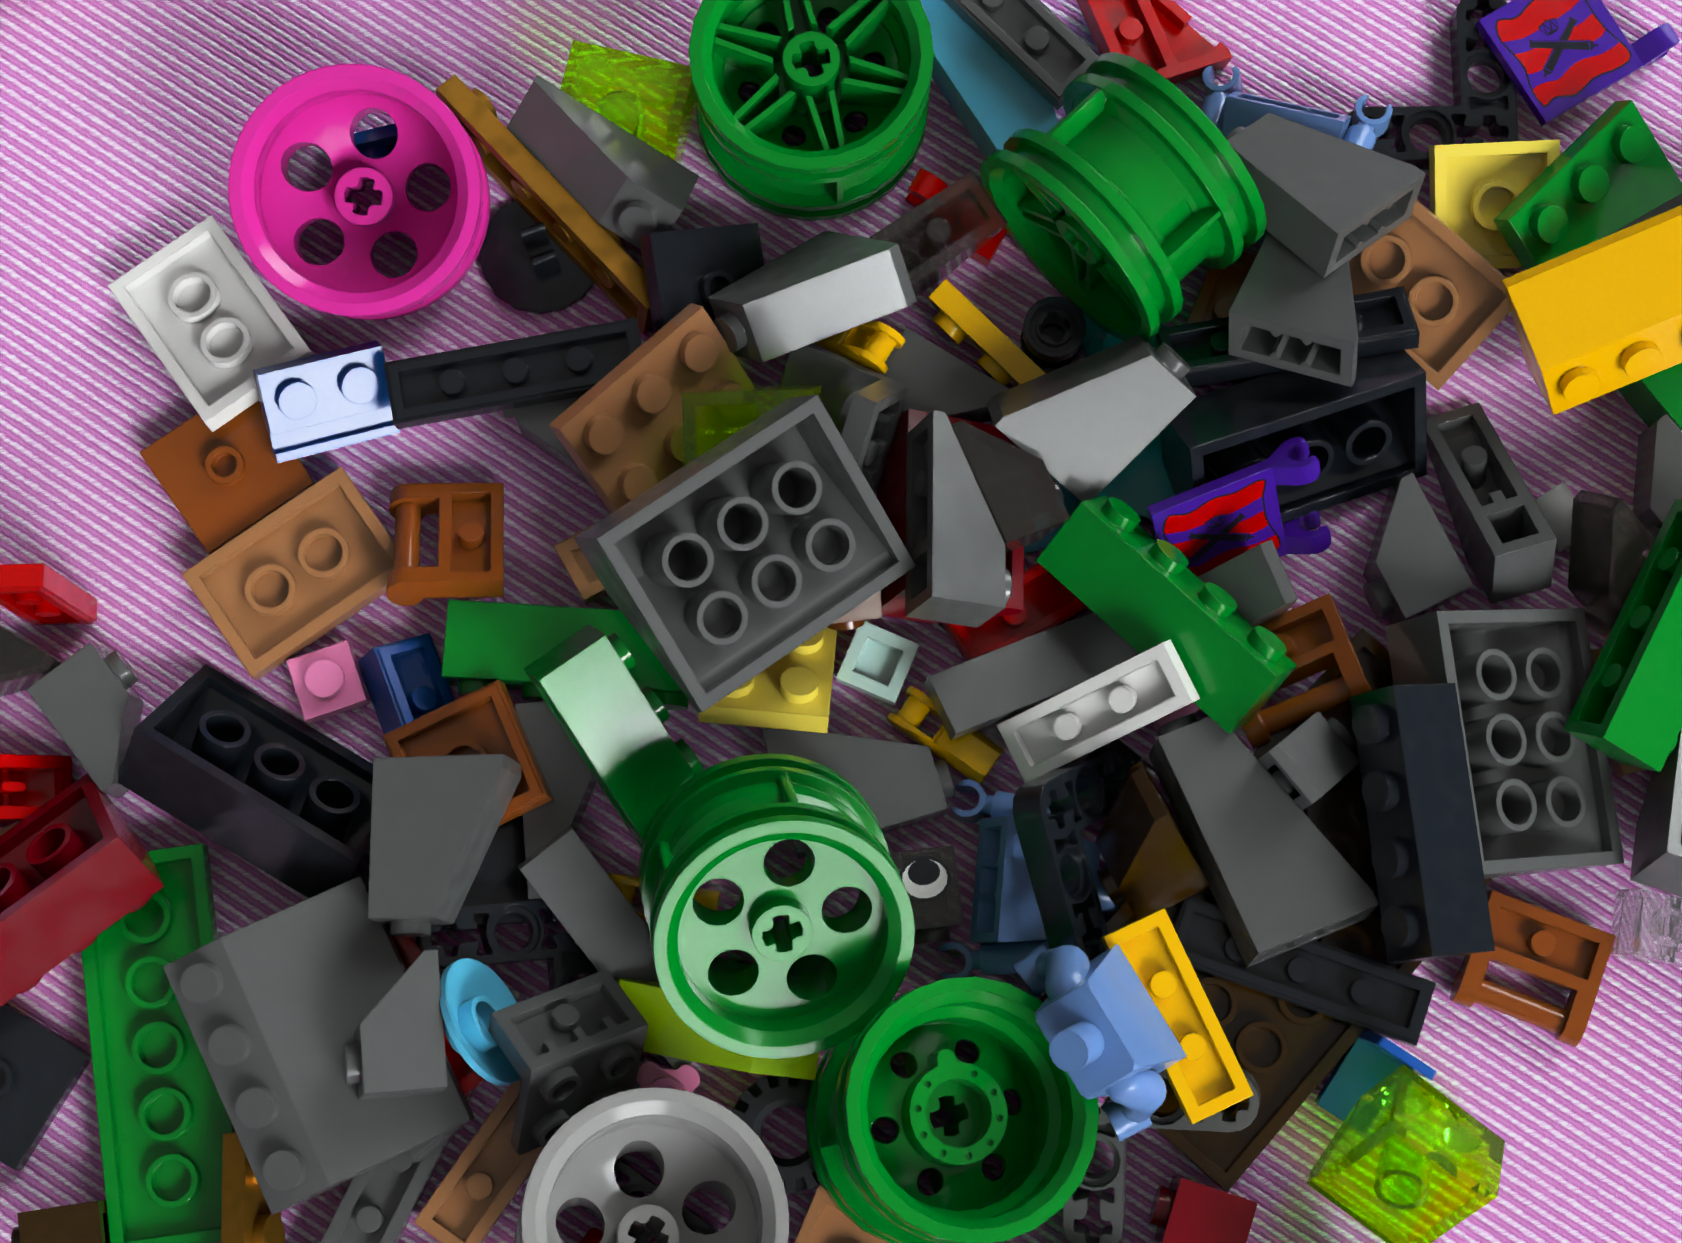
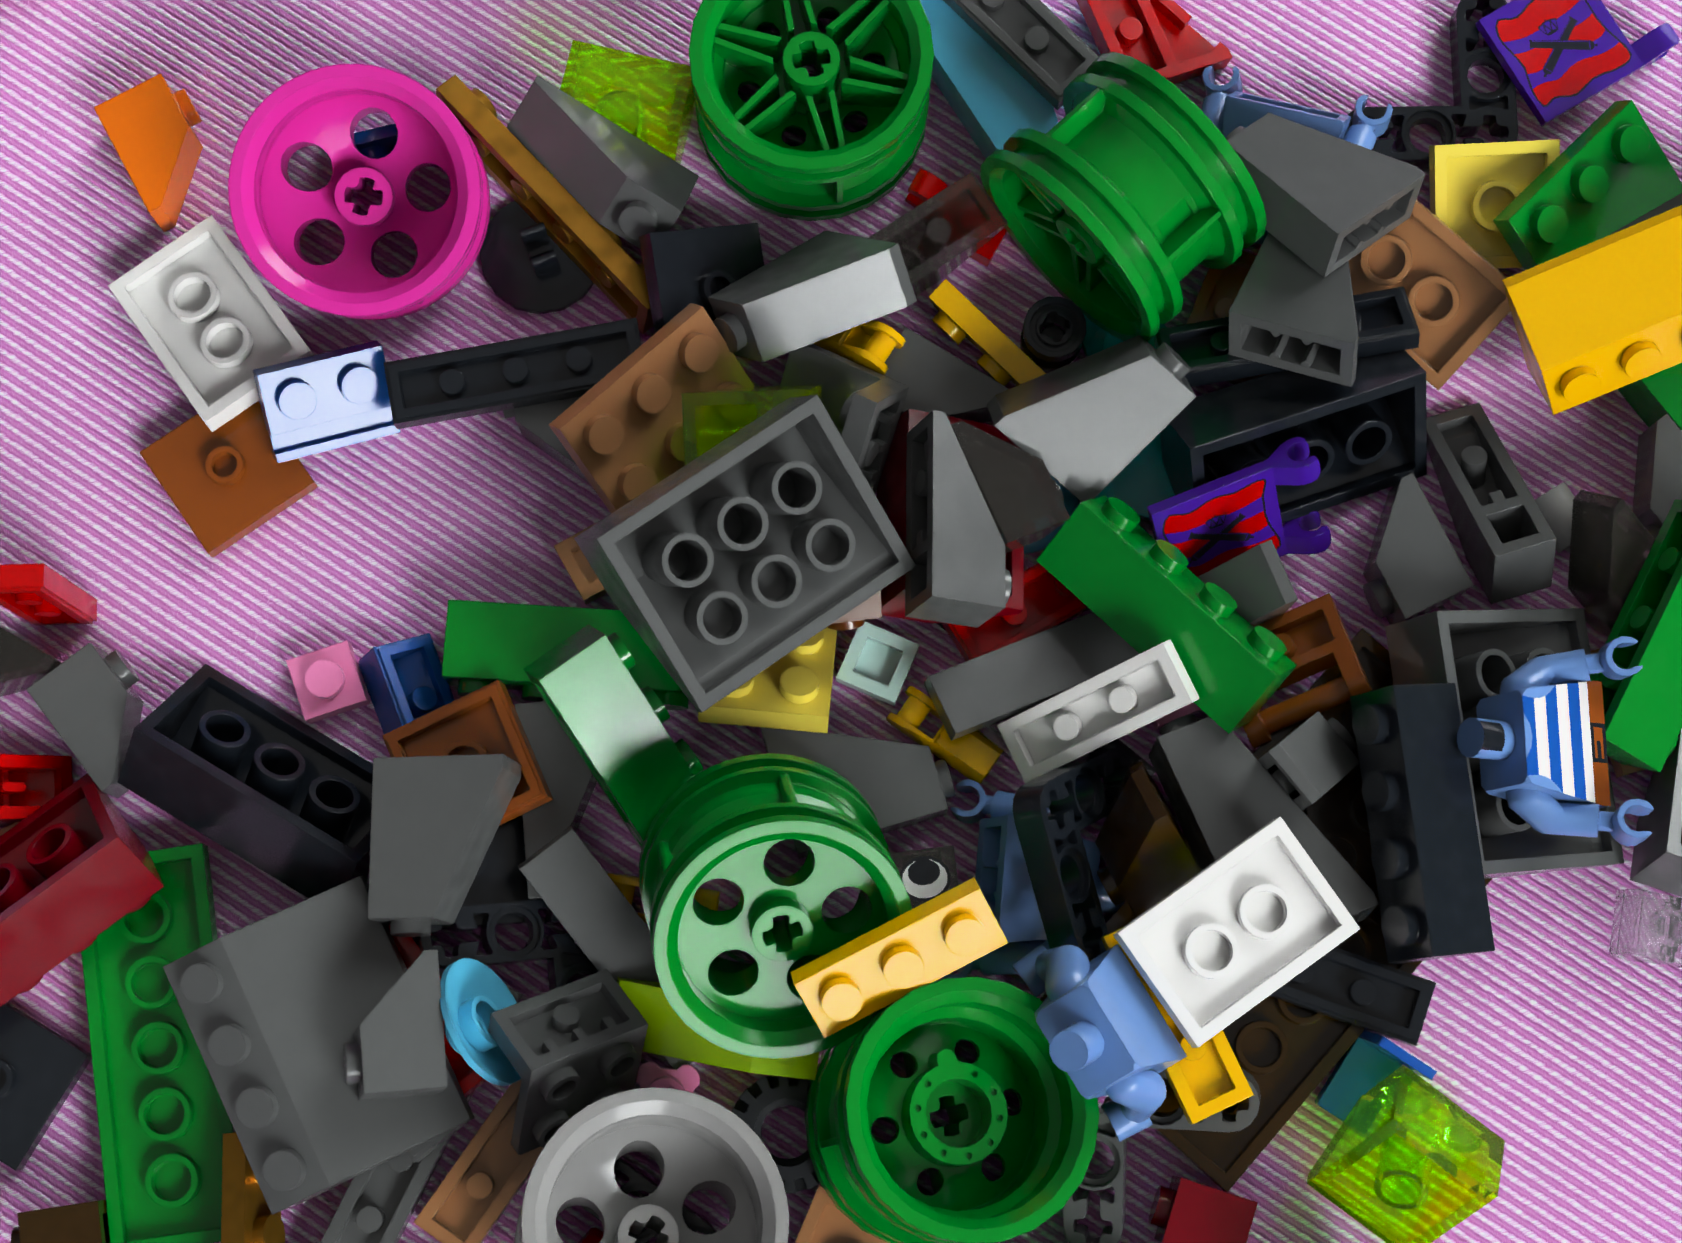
medium nougat plate [182,466,394,681] -> none
dark orange plate [386,483,504,606] -> none
dark orange plate [1450,890,1616,1047] -> none
none -> orange slope [94,73,203,232]
none -> yellow plate [790,877,1008,1038]
none -> white plate [1113,816,1360,1048]
none -> medium blue torso [1457,636,1654,846]

